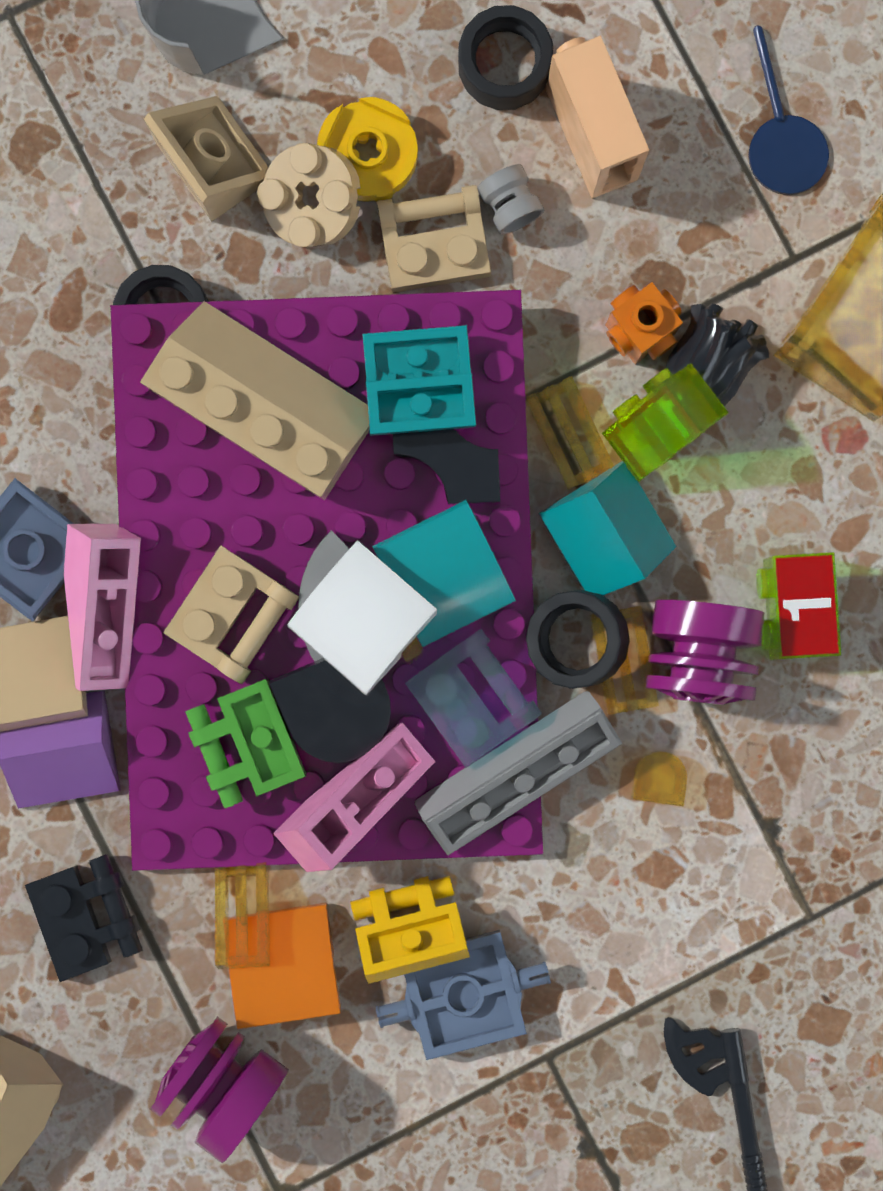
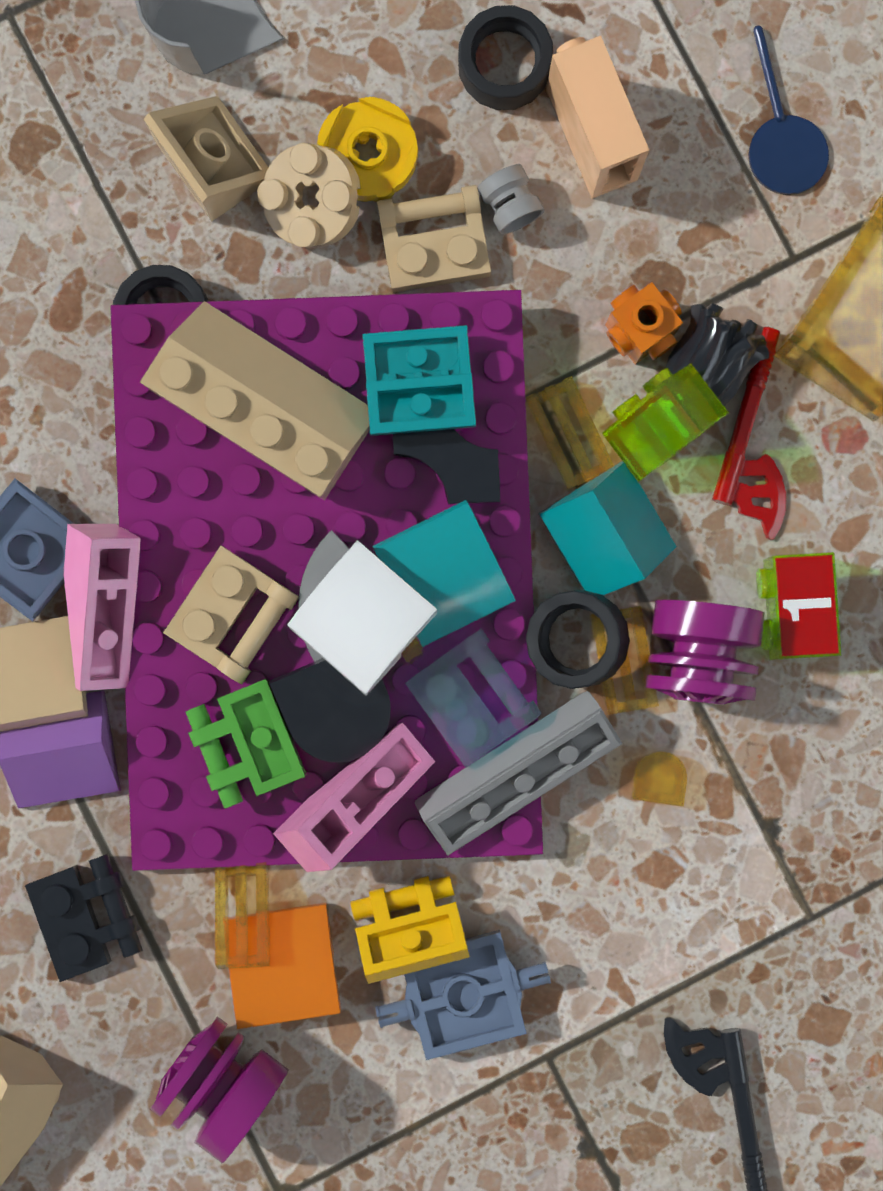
none -> red piece [712,327,786,540]

